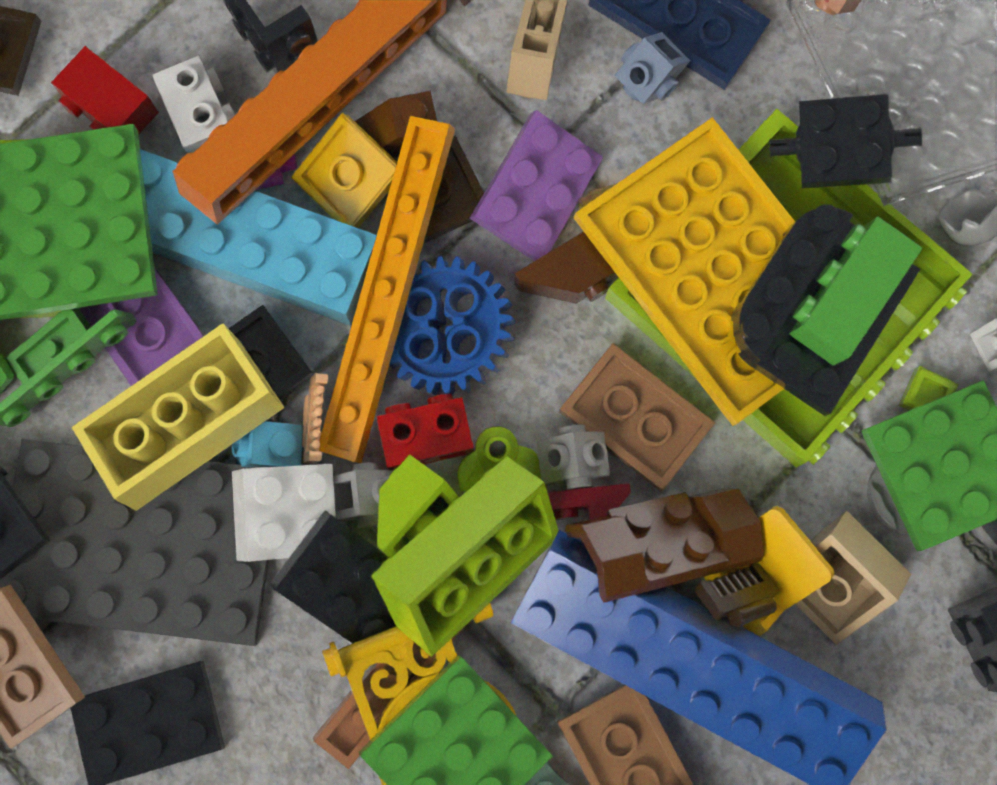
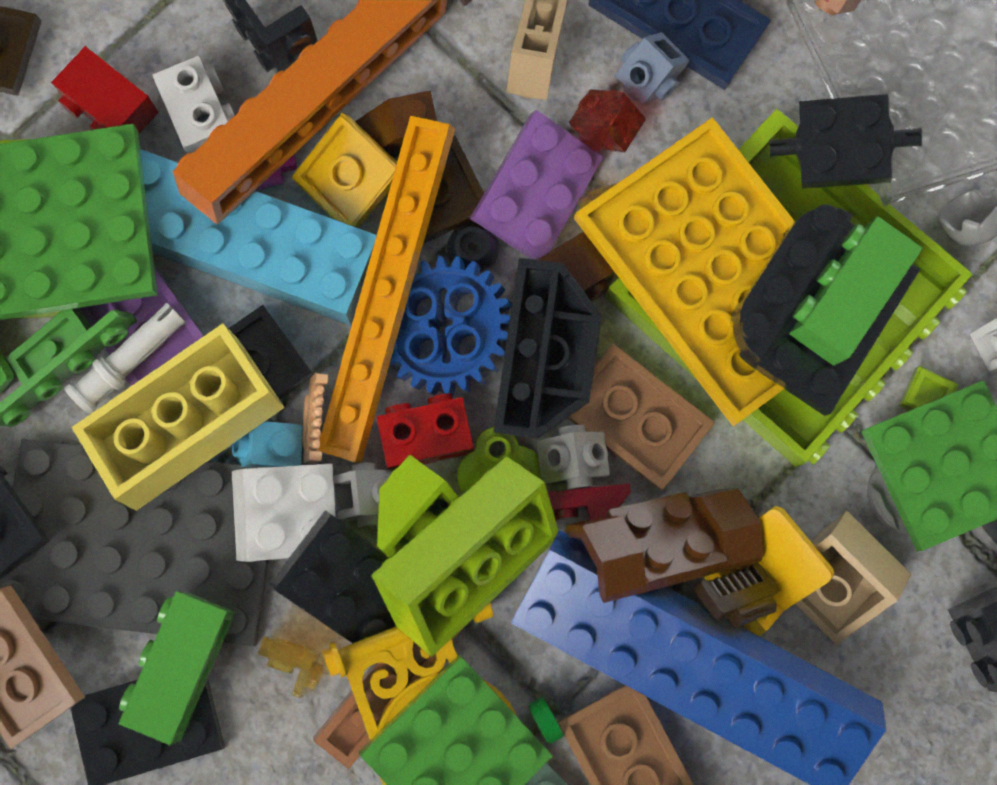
none -> white pin [64,302,186,415]
none -> bright green brick [119,591,236,745]
none -> clear yellow bracket [258,635,324,698]
none -> black plate [447,223,498,273]
none -> black wedge [493,258,602,439]
none -> green tile [528,696,565,744]
none -> clear red brick [569,89,646,153]

